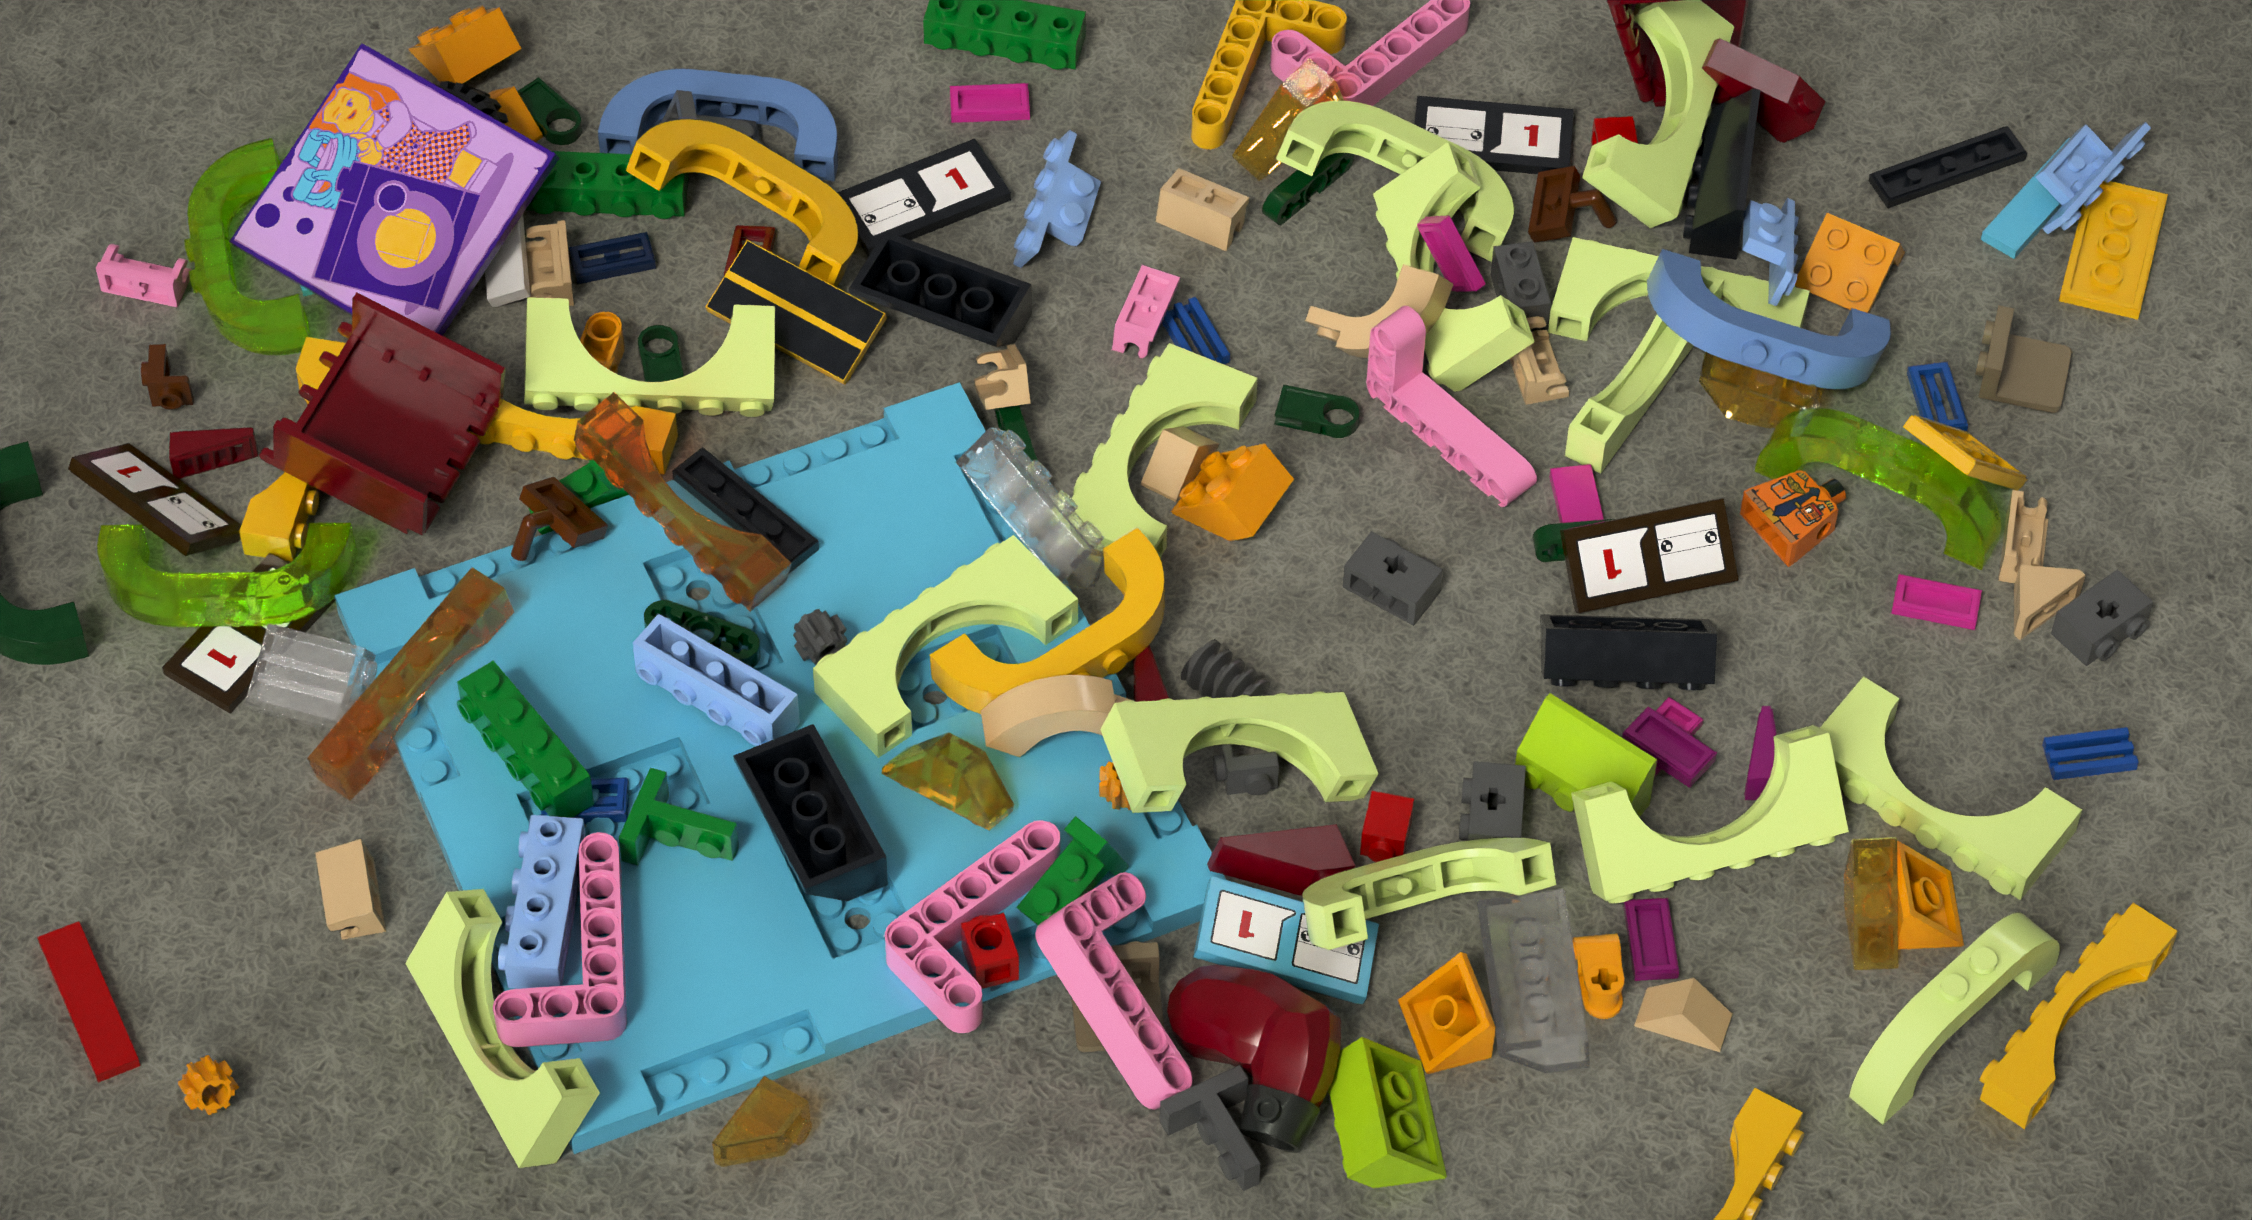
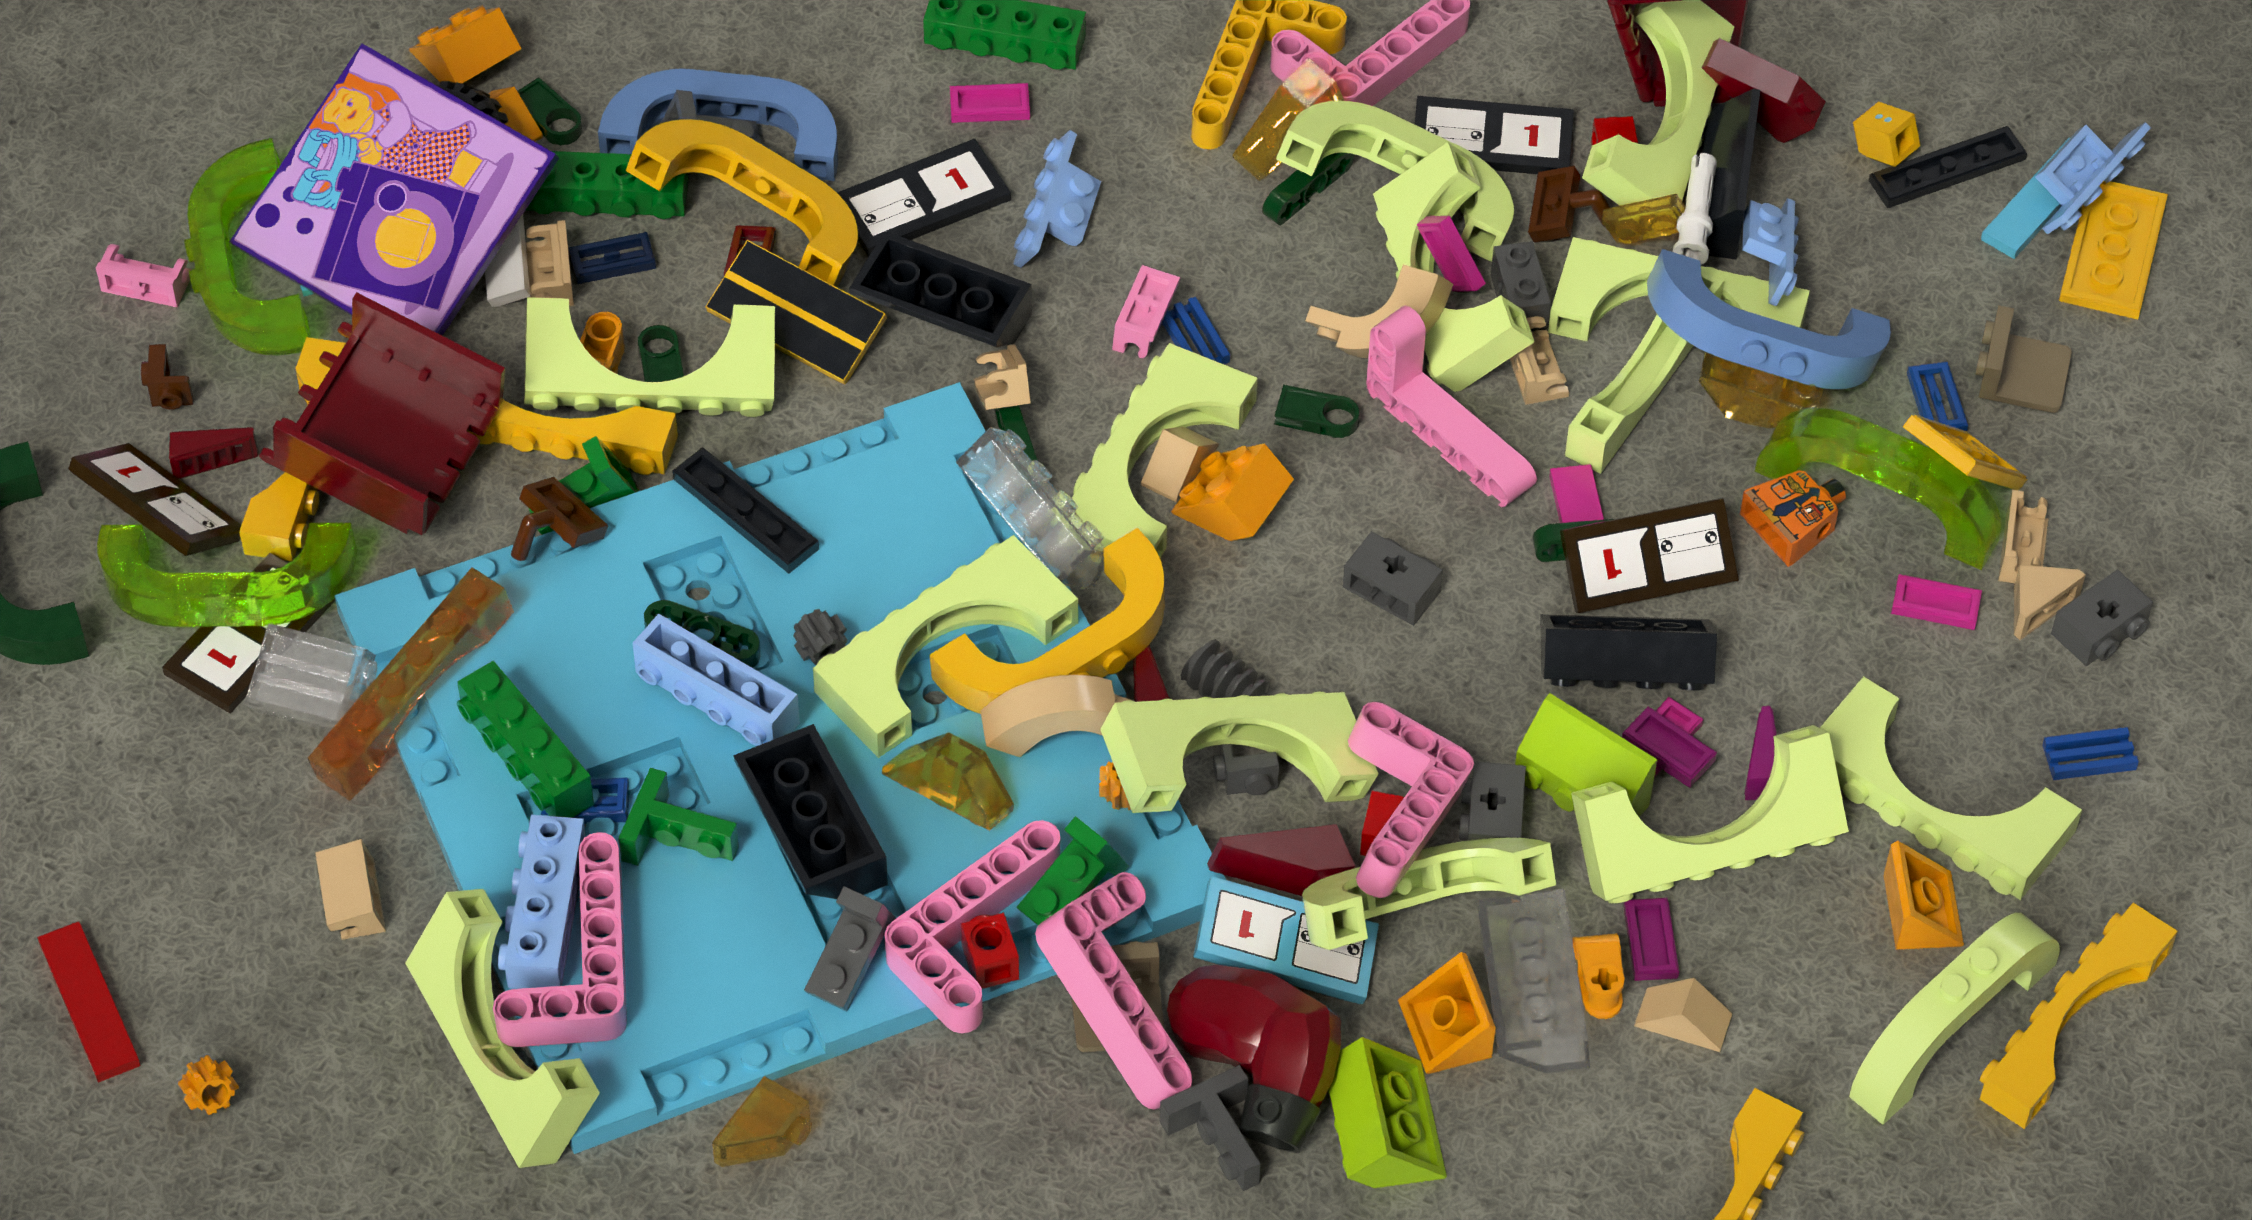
clear orange arch [573,392,792,612] -> none
tan hinge [1156,168,1249,251] -> none
light orange bracket [1795,213,1905,313] -> none
clear yellow slope [1844,837,1898,970] -> none
none -> dark grey bracket [804,886,896,1011]
none -> bright pink beam [1348,702,1474,898]
none -> clear yellow plate [1602,194,1685,244]
none -> white pin [1673,153,1717,265]
none -> yellow brick [1853,101,1921,167]

